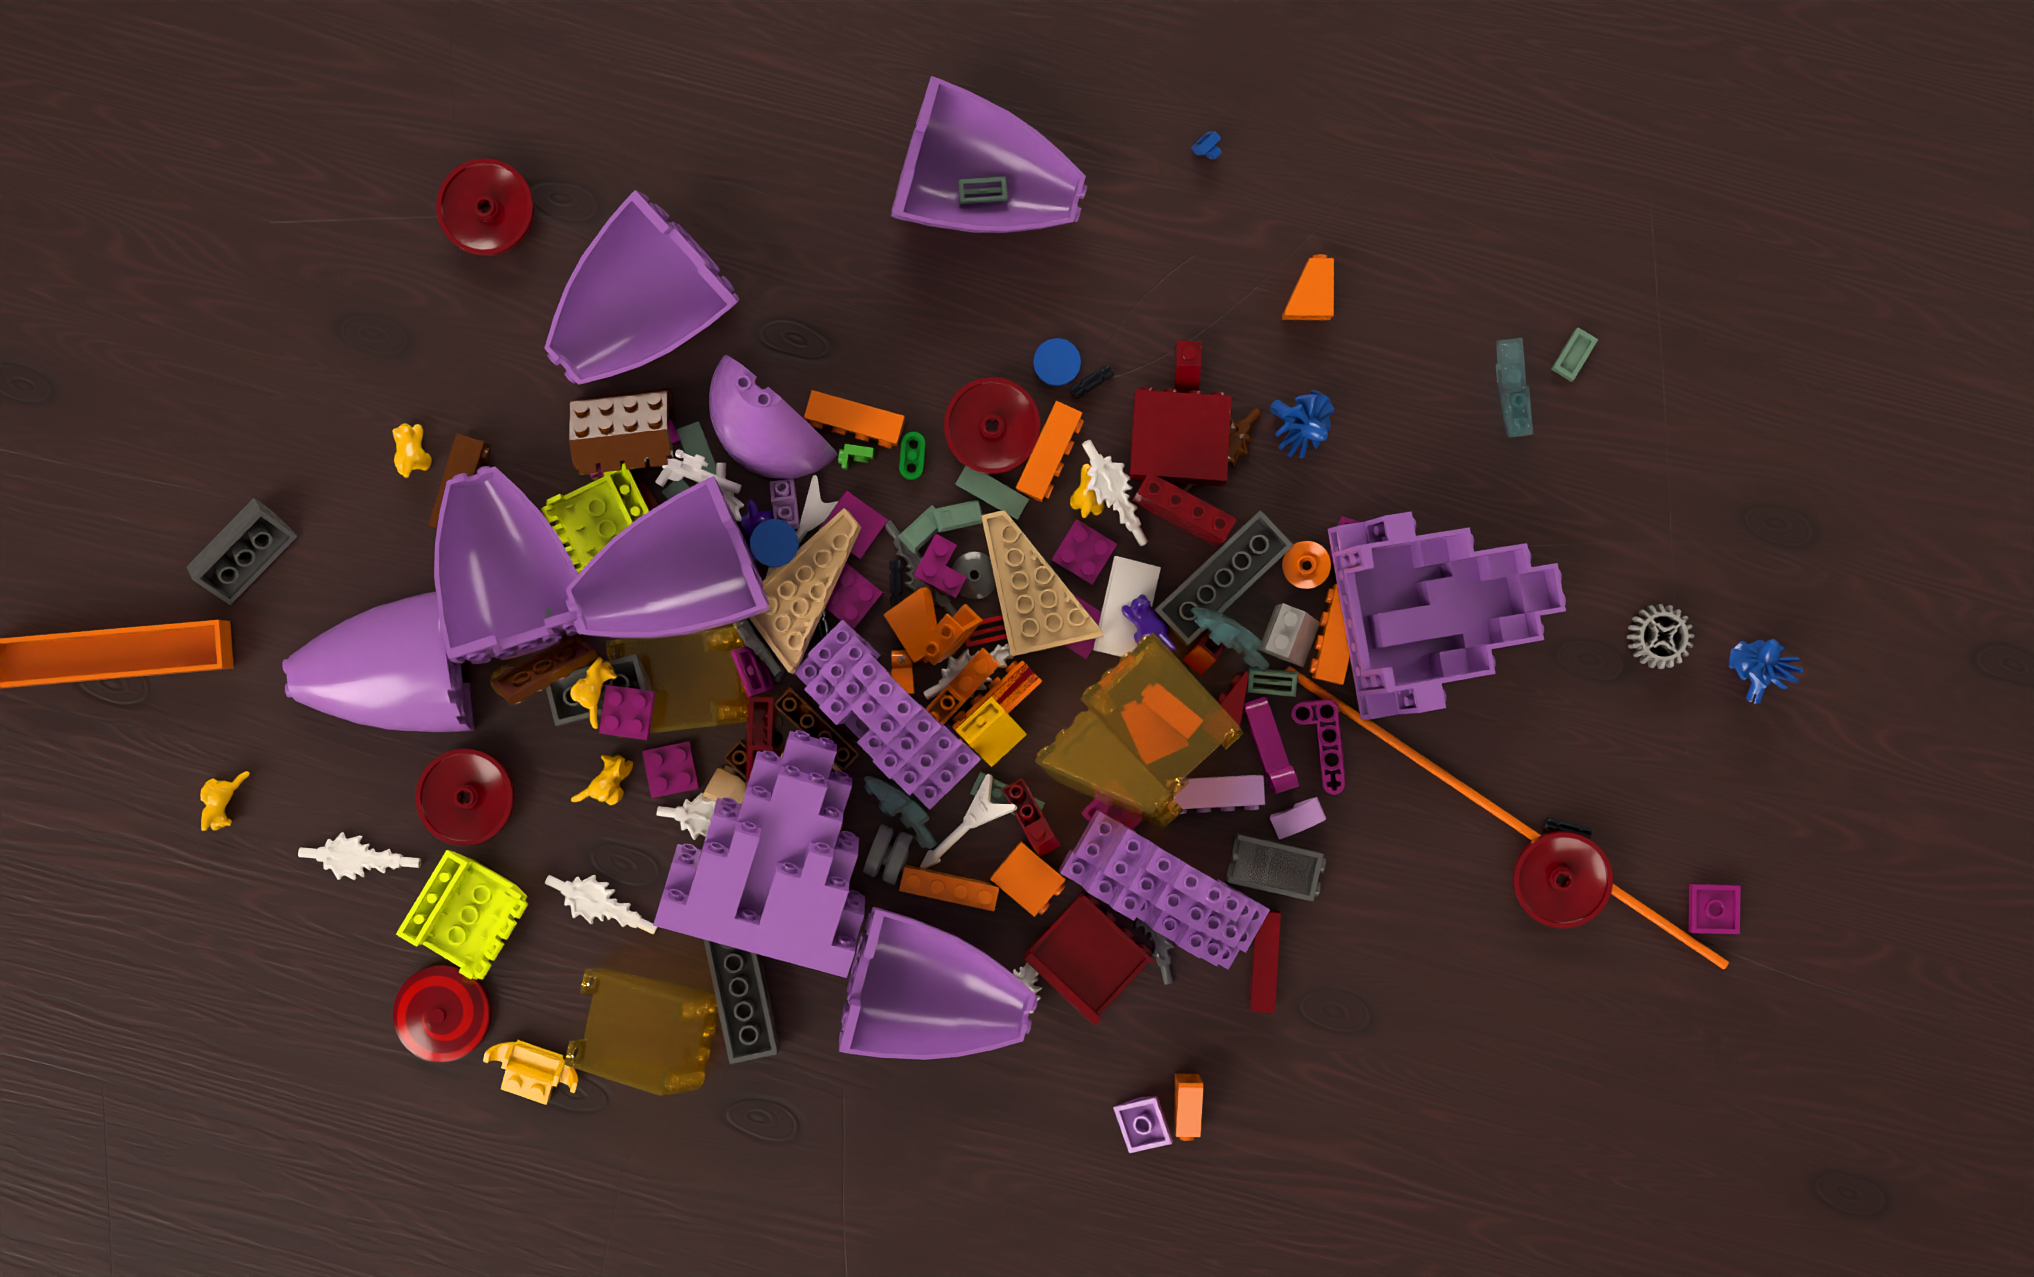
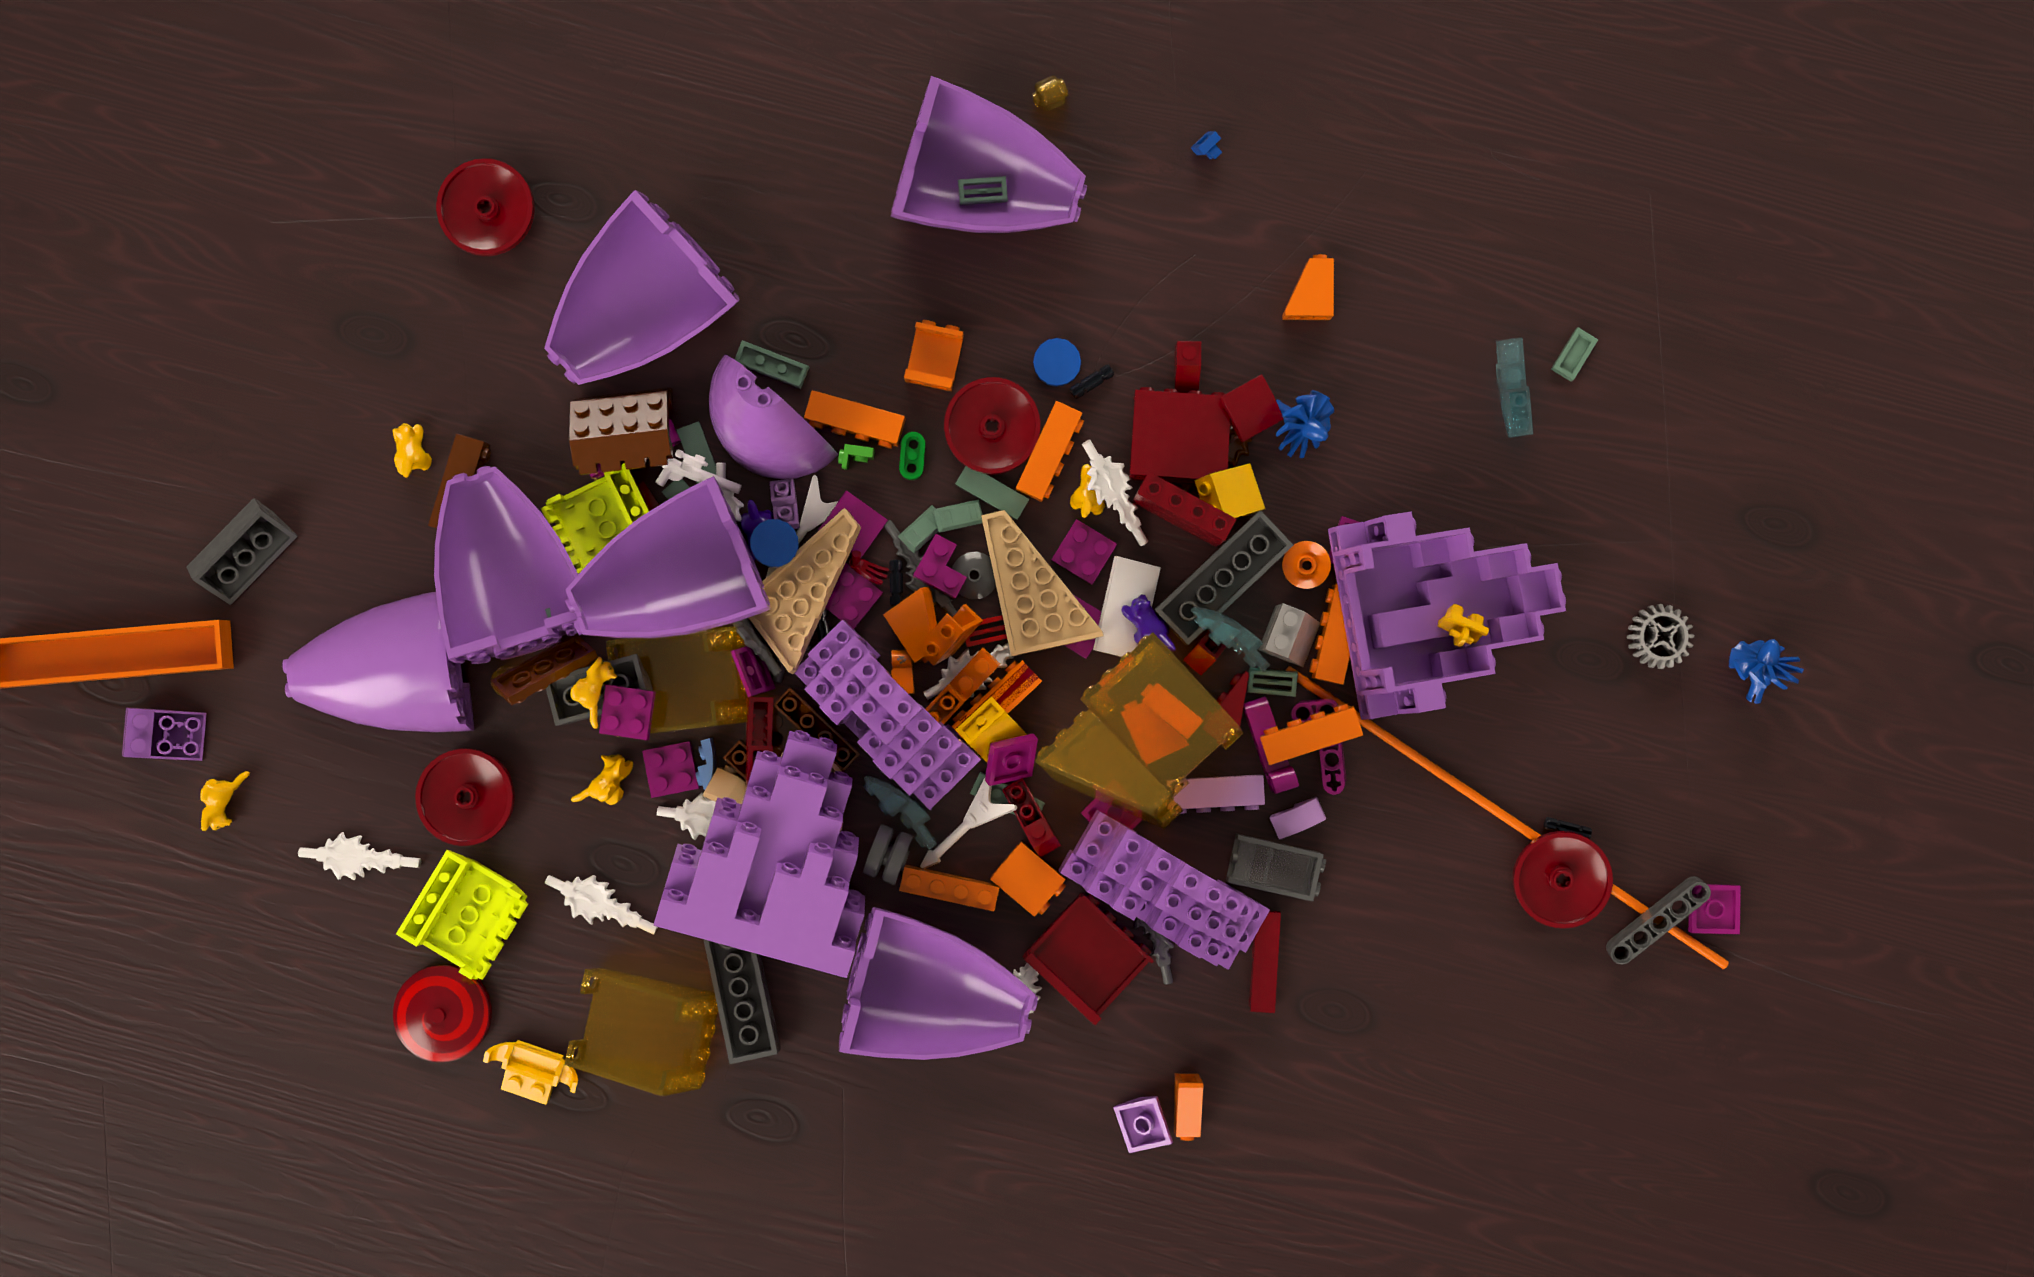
none -> medium lavender slope [122,707,206,761]
none -> medium blue slope [696,738,717,790]
none -> sand green tile [734,340,810,389]
none -> dark red piece [849,550,889,585]
none -> orange panel [904,320,964,392]
none -> magenta plate [985,733,1038,786]
none -> clear yellow head [1031,75,1069,112]
none -> yellow panel [1194,463,1265,518]
none -> dark red slope [1219,374,1283,443]
none -> orange brick [1260,703,1363,765]
none -> yellow hips [1437,604,1489,647]
none -> dark grey beam [1606,876,1711,965]

